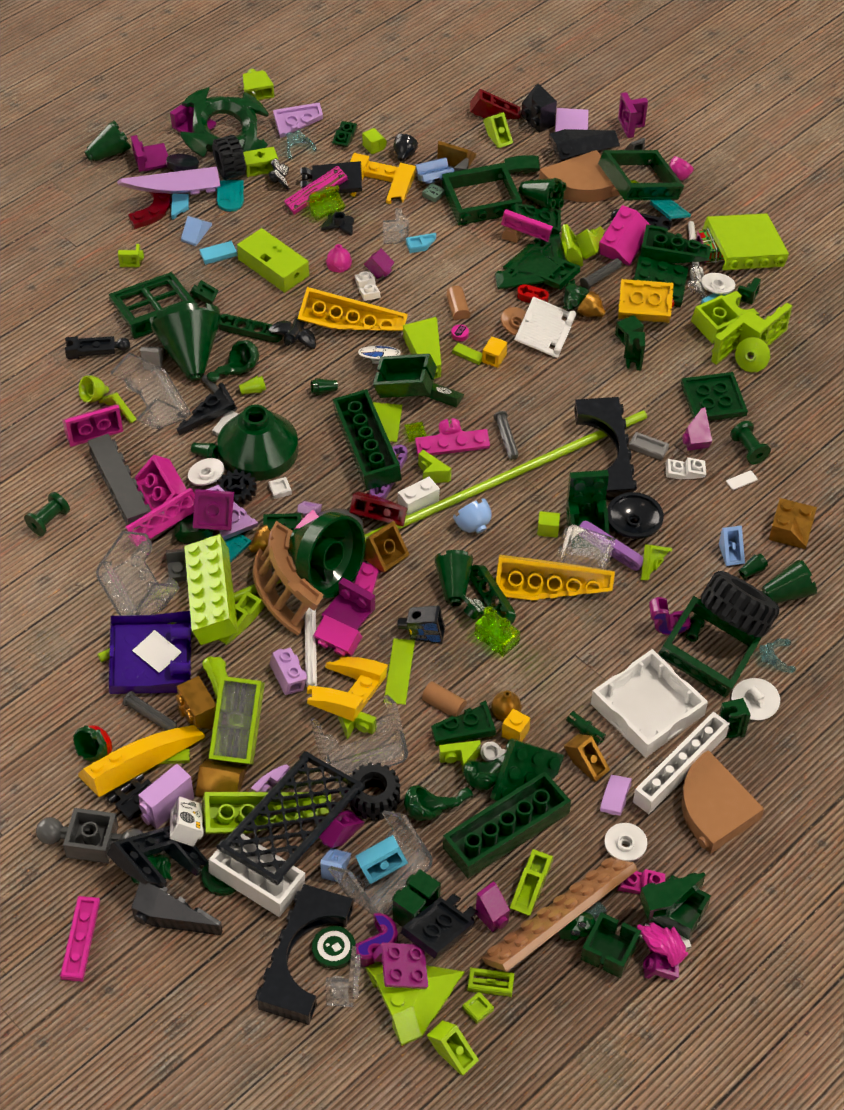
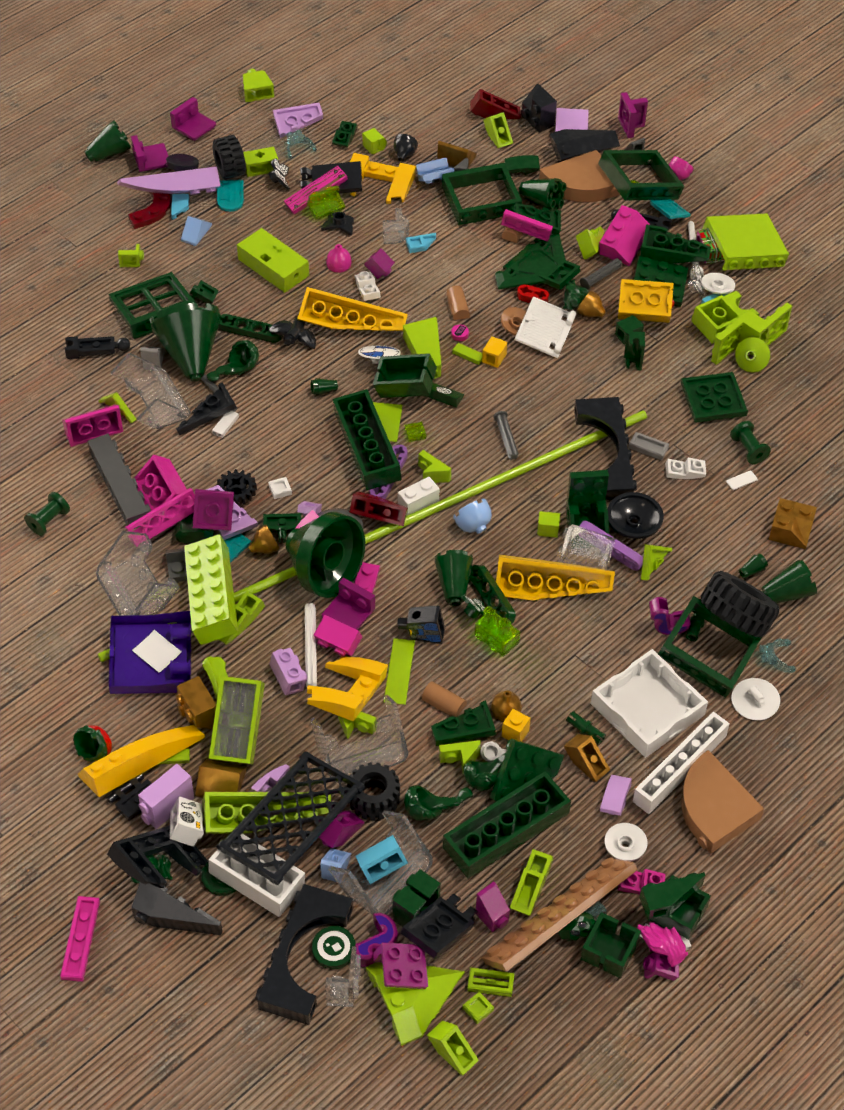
dark grey brick [36,808,143,863] -> none
lime helmet [79,375,109,403] -> none
dark grey axle [123,691,177,731] -> none
dark green piece [180,87,269,158] -> none
white dish [188,458,224,486] -> none
dark green cone [191,442,219,459] -> none
medium azure tile [199,241,237,265] -> none
dark green cone [217,405,298,481] -> none
lime cone [239,376,266,395] -> none
medium nougat fence [252,521,324,636] -> none
pearl gold slope [364,521,410,572] -> none
dark pink plate [415,418,490,457] -> none
sand green tile [422,183,445,203] -> none
lime tile [561,224,583,266] -> none
slope [682,408,712,451] -> none
light blue slope [719,525,745,566] -> none
dark green hinge [719,698,751,738] -> none
dark green bracket [737,277,761,305] -> none

